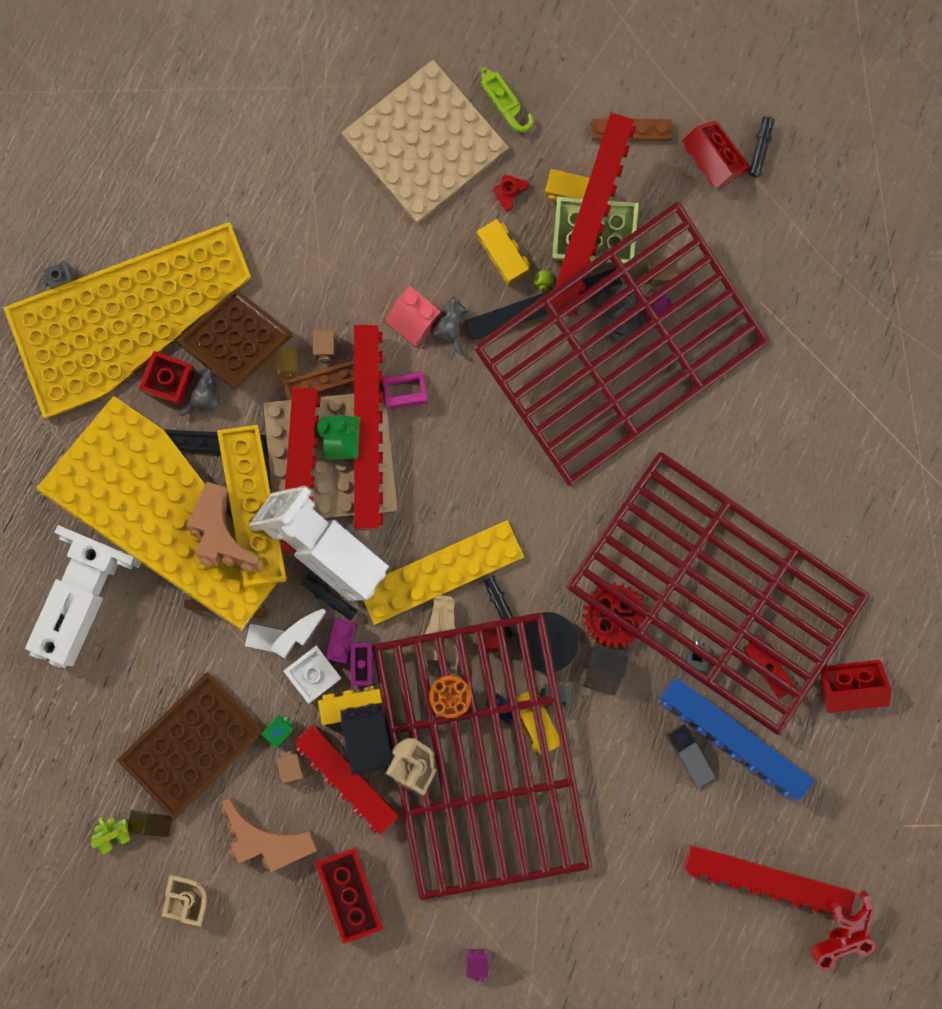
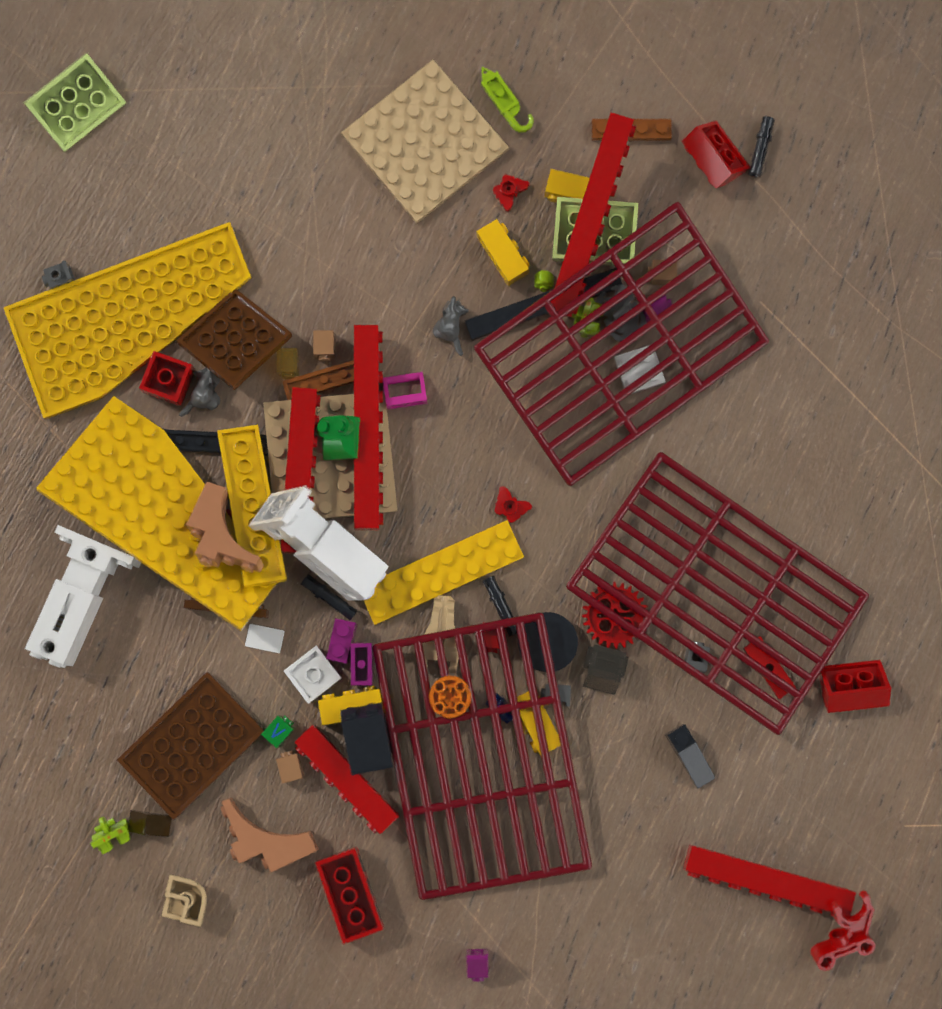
white slope [270,609,327,658] -> none
coral slope [385,286,441,347] -> none
tan brick [386,738,436,796] -> none
blue brick [658,677,815,801] -> none
none -> yellowish green slope [24,53,126,152]
none -> red animal [494,486,532,523]
none -> lime hips [572,298,604,338]
none -> white plate [614,345,666,394]

